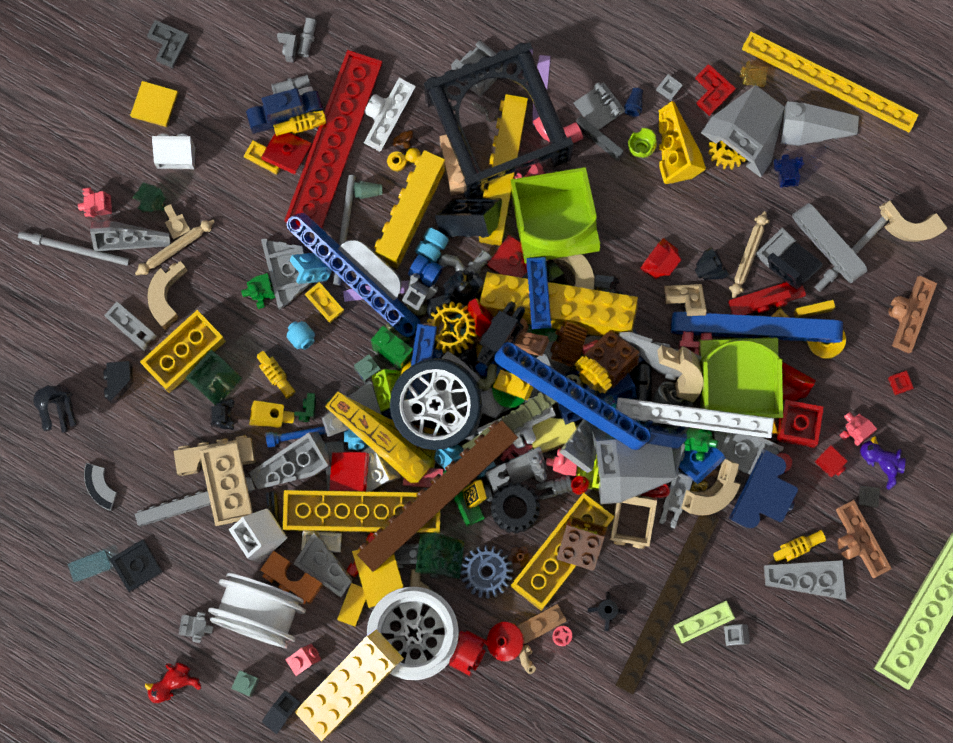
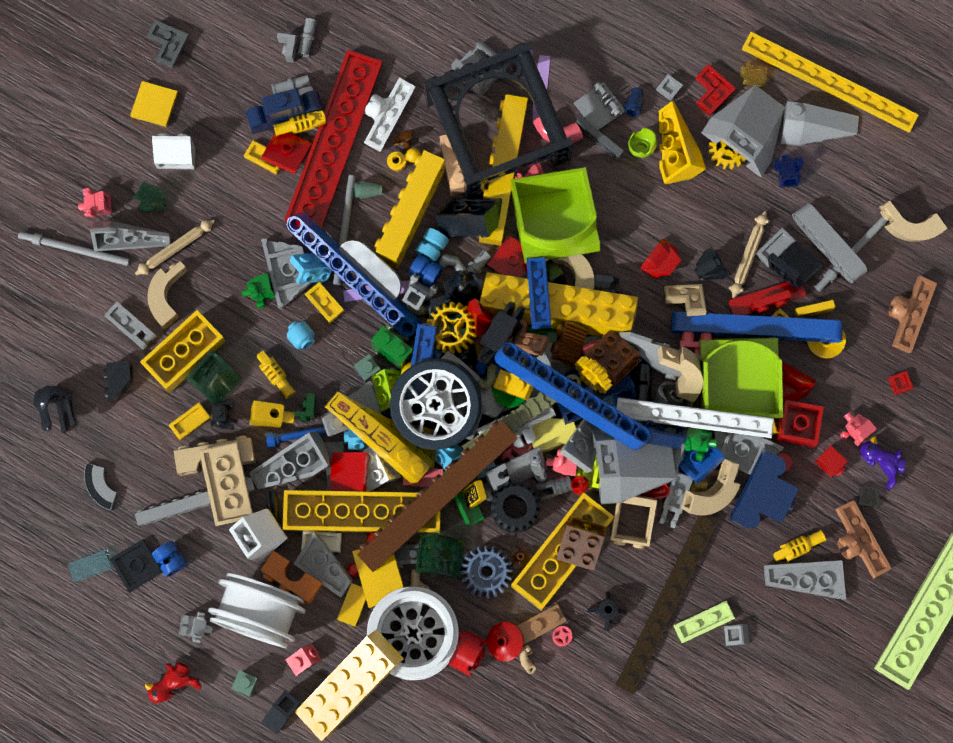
tan plate [164,204,190,239] -> none
none -> blue wheel [152,540,188,577]
none -> yellow tile [169,402,211,441]

